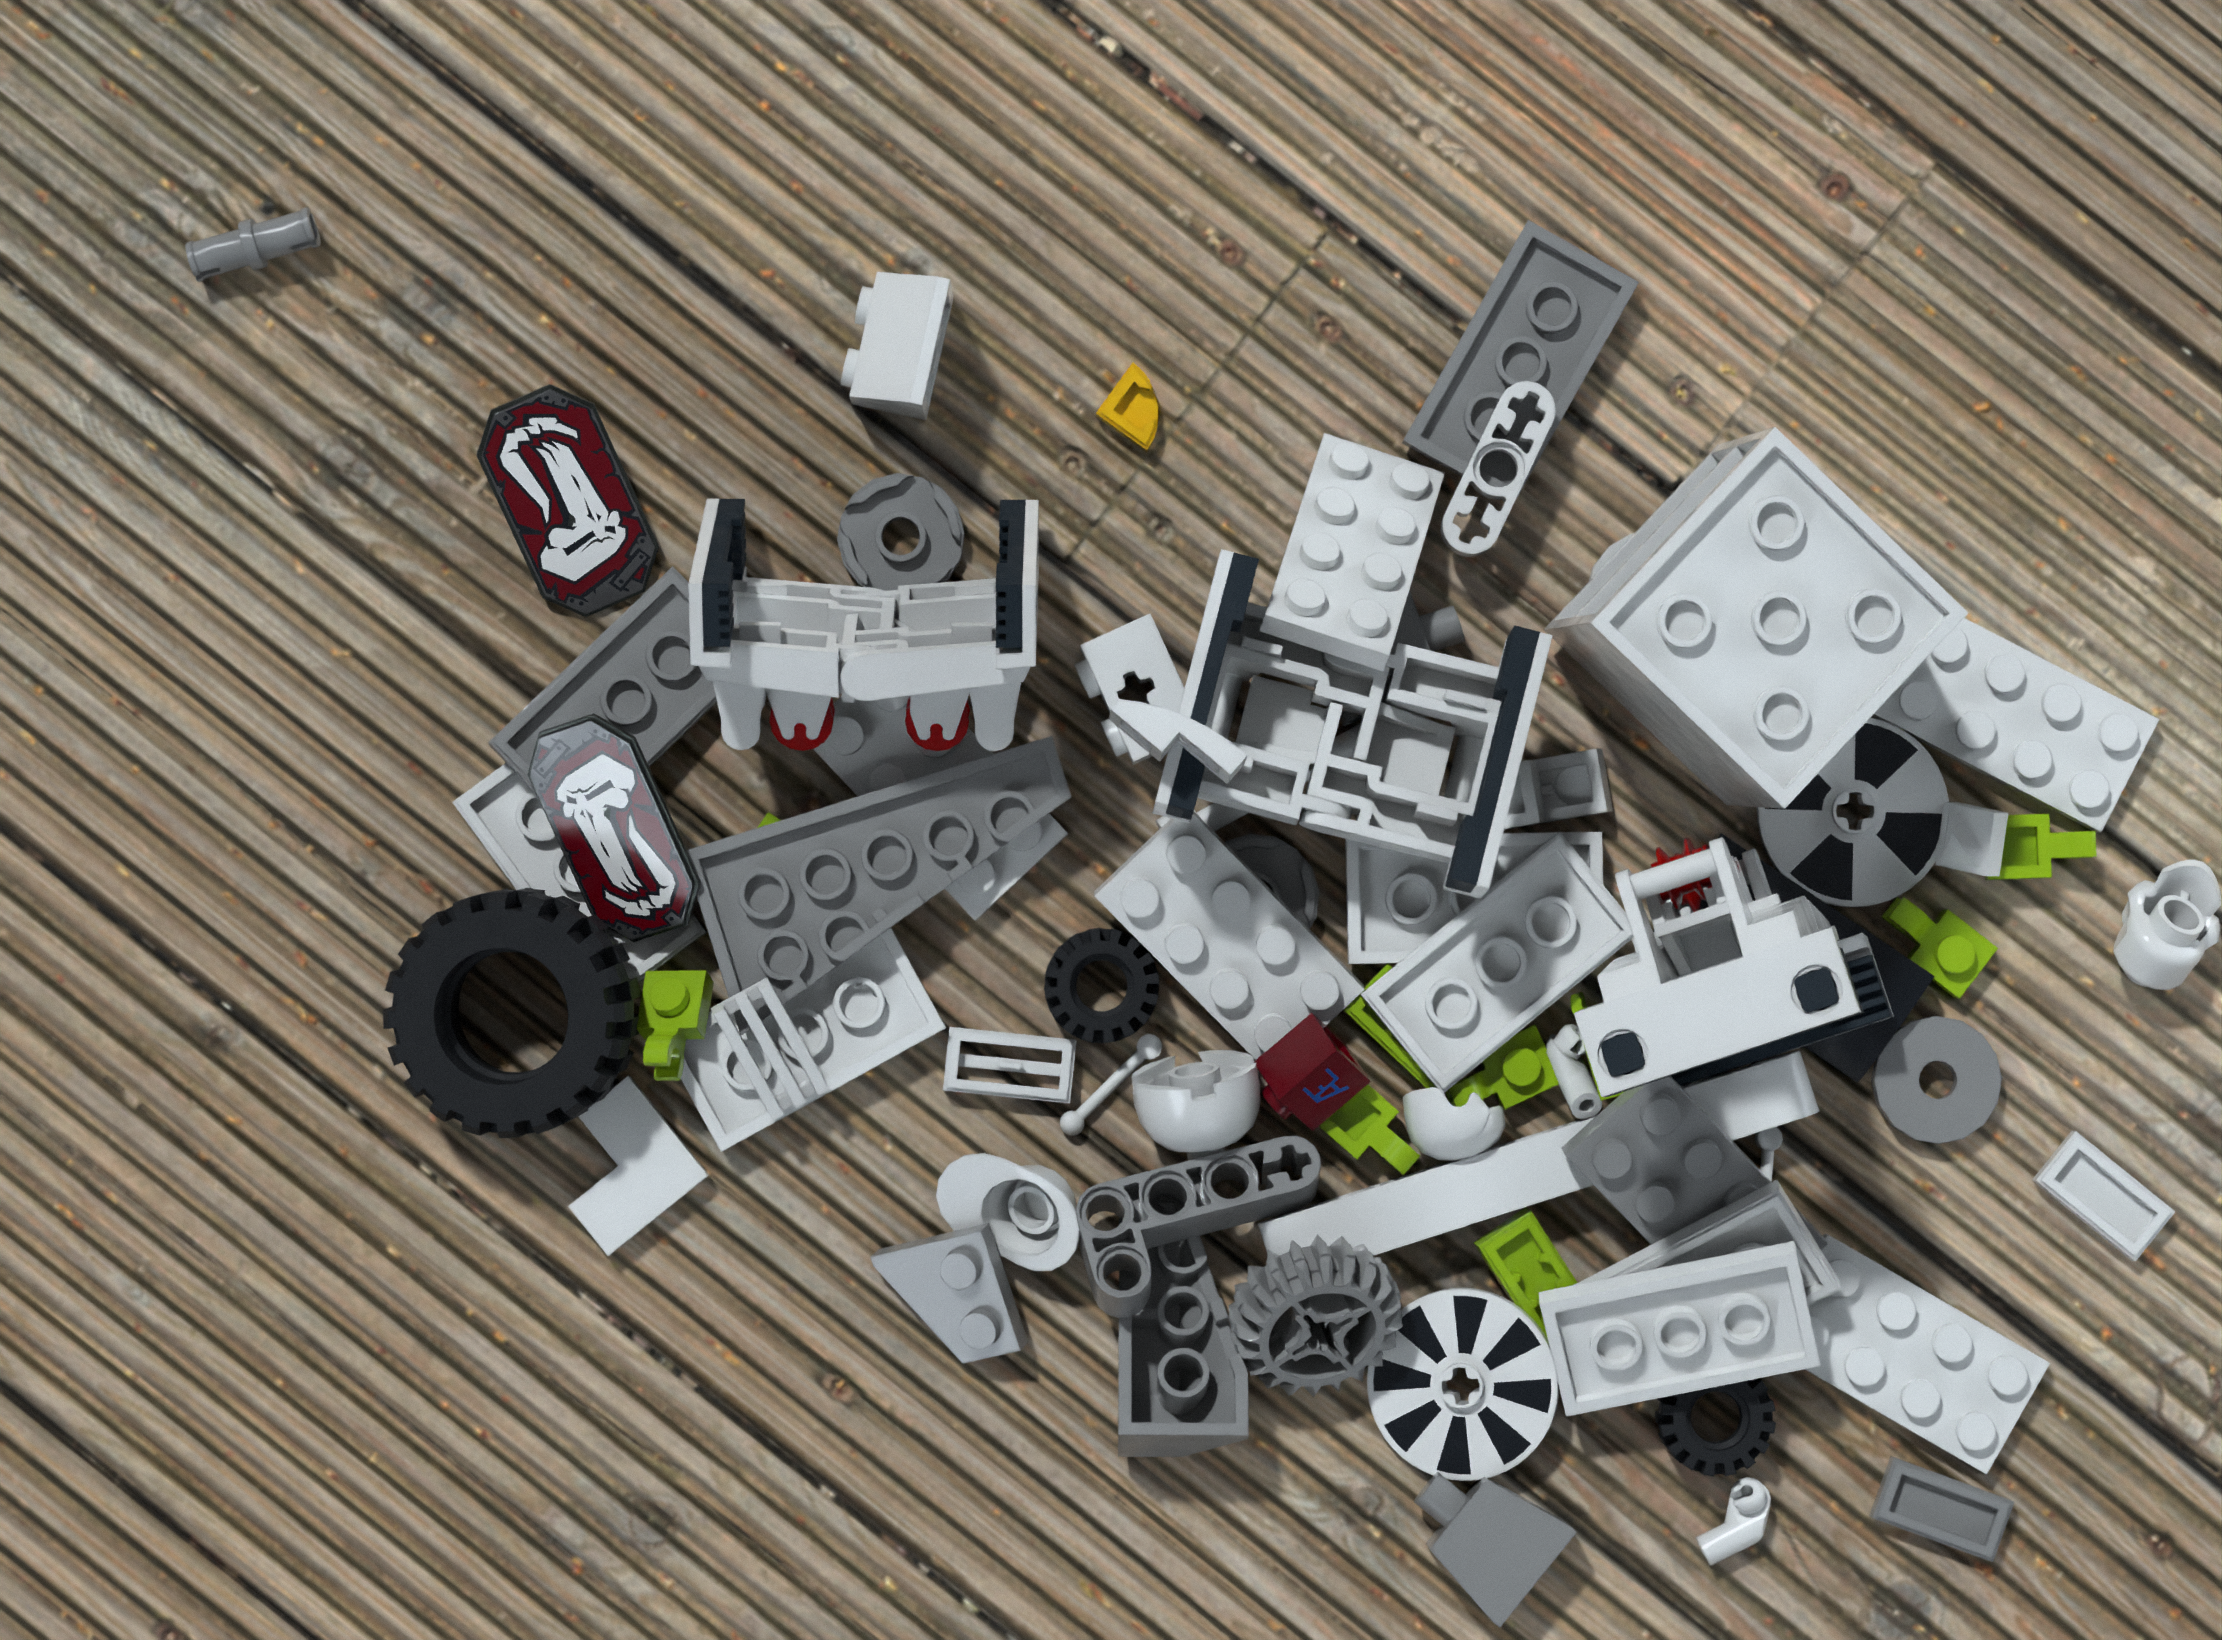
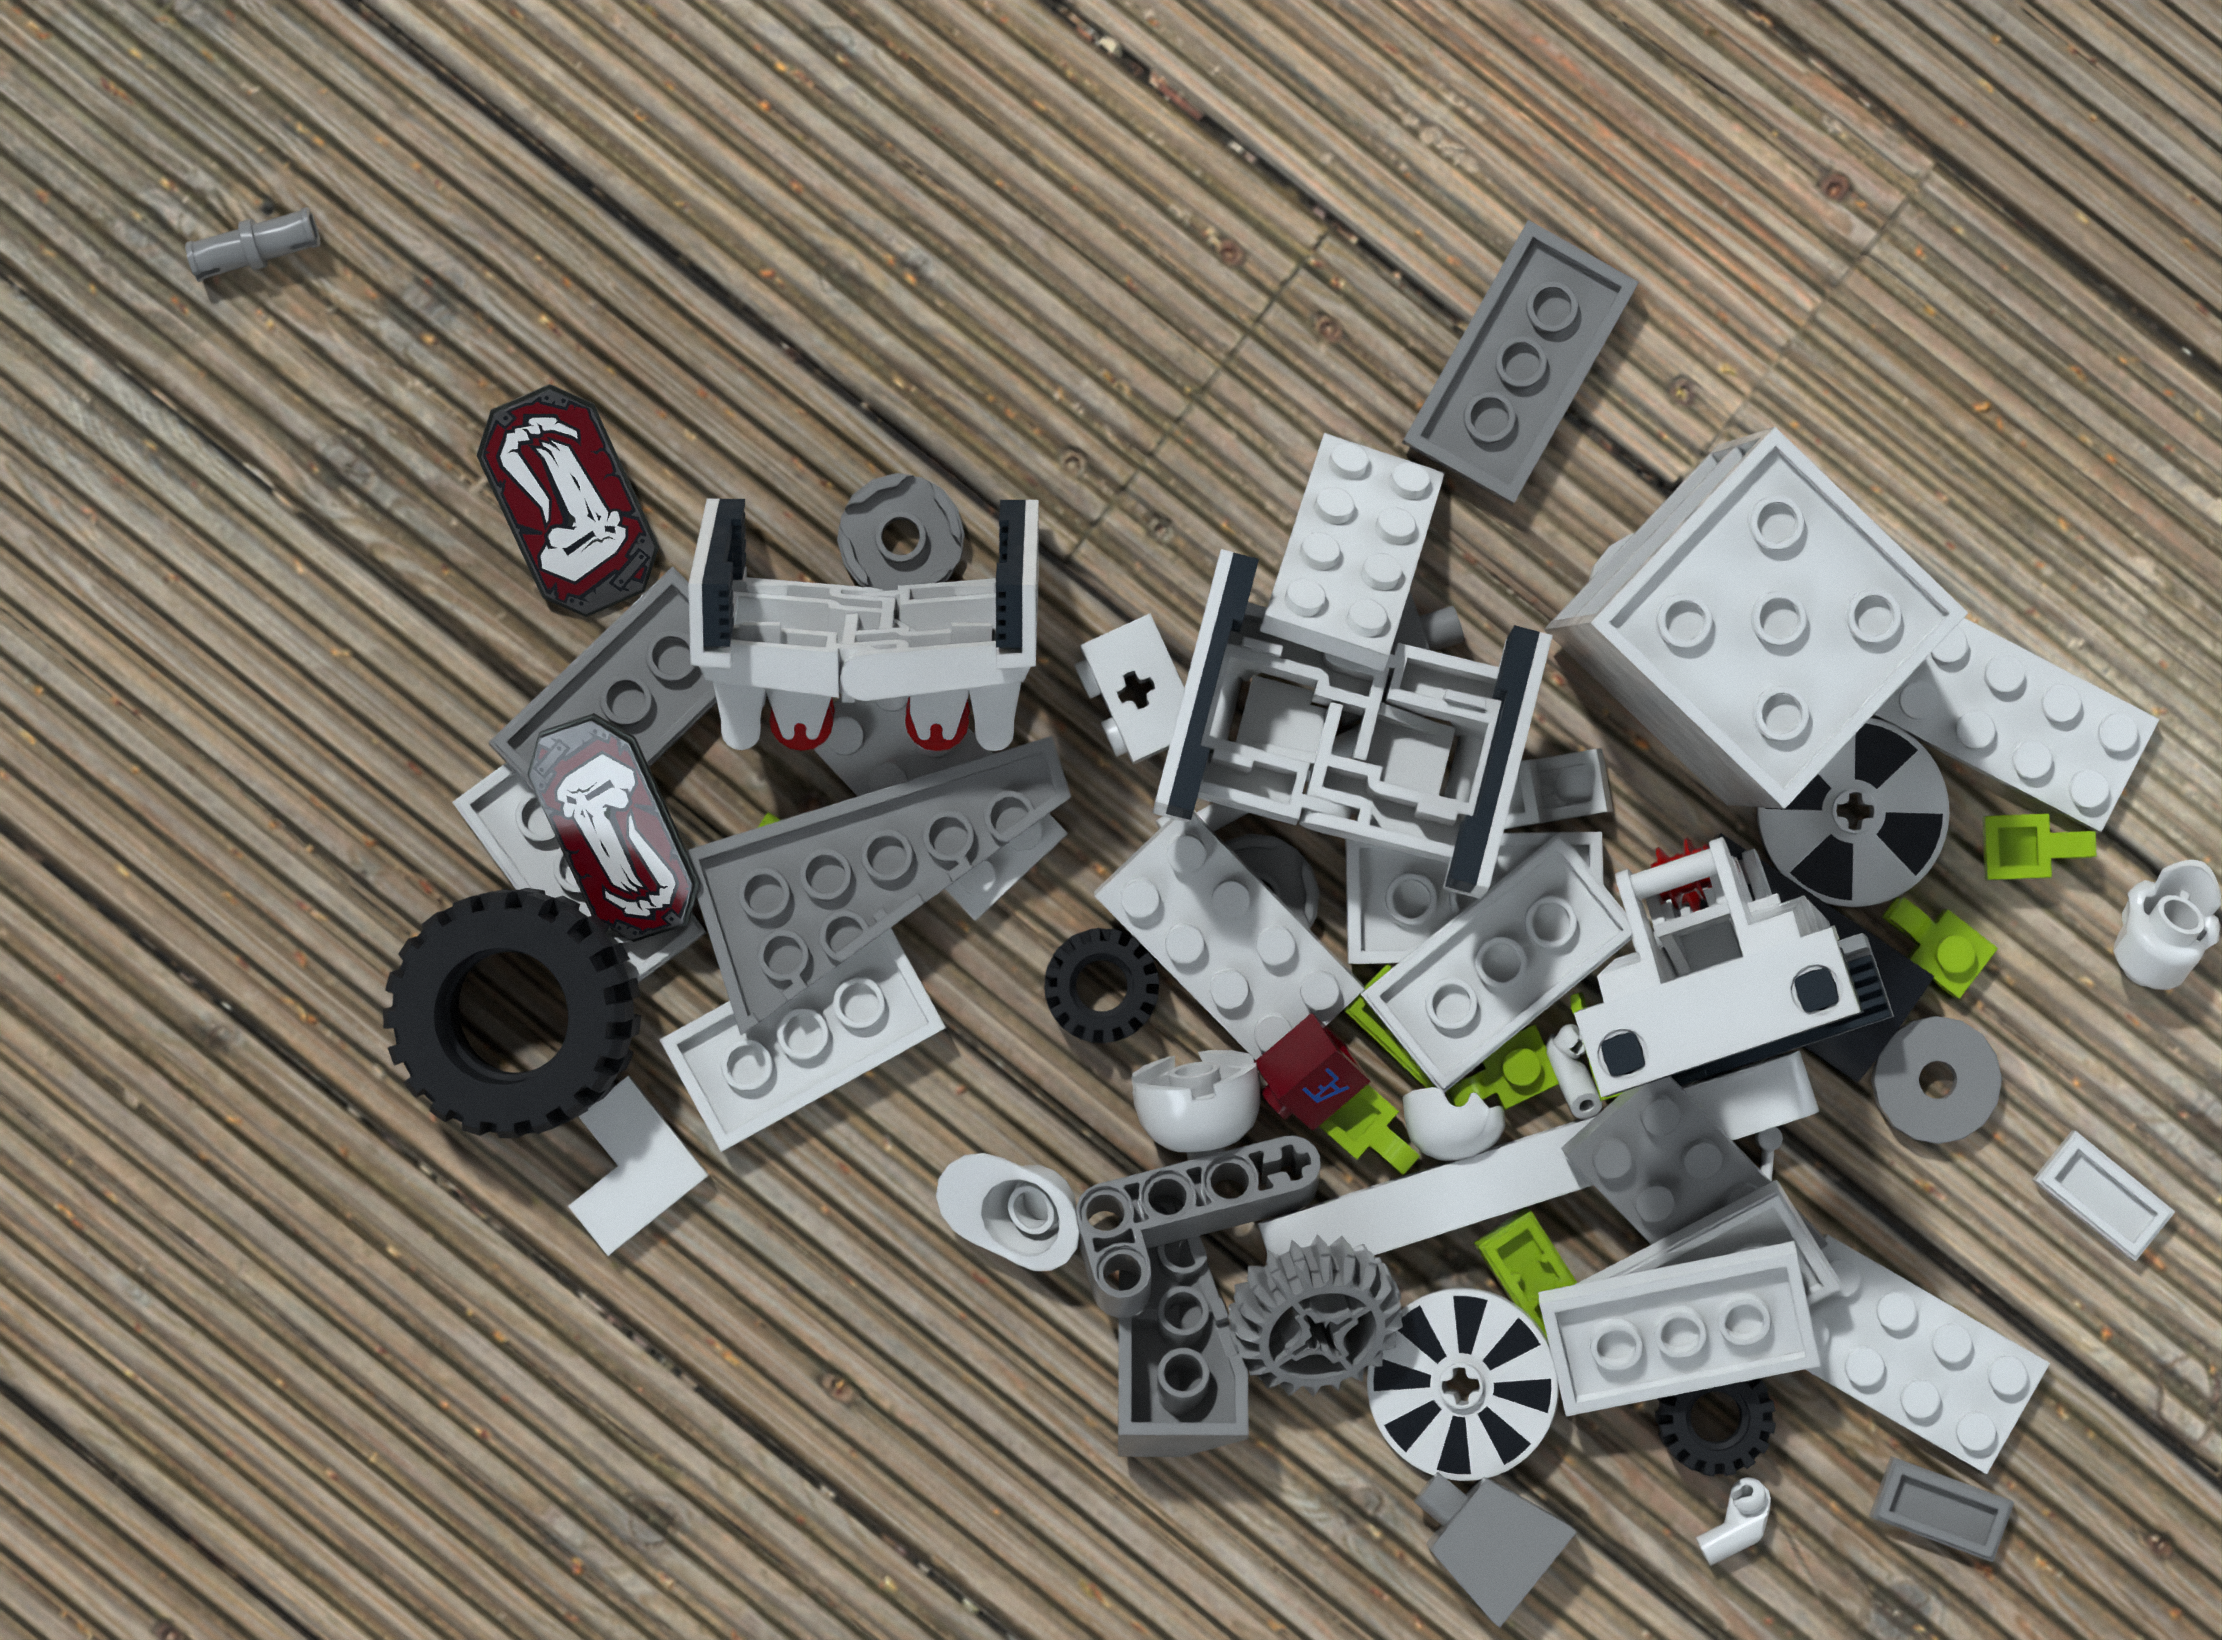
lime plate [637,970,714,1081] -> none
white tile [710,977,830,1121] -> none
white slope [841,272,954,420] -> none
light grey wing [870,1223,1028,1364] -> none
white tile [943,1027,1077,1103] -> none
white hinge [1060,1034,1162,1136] -> none
yellow tile [1096,362,1159,453] -> none
white slope [1109,699,1248,784] -> none
white beam [1441,381,1556,557] -> none
white tile [1935,802,2008,876] -> none

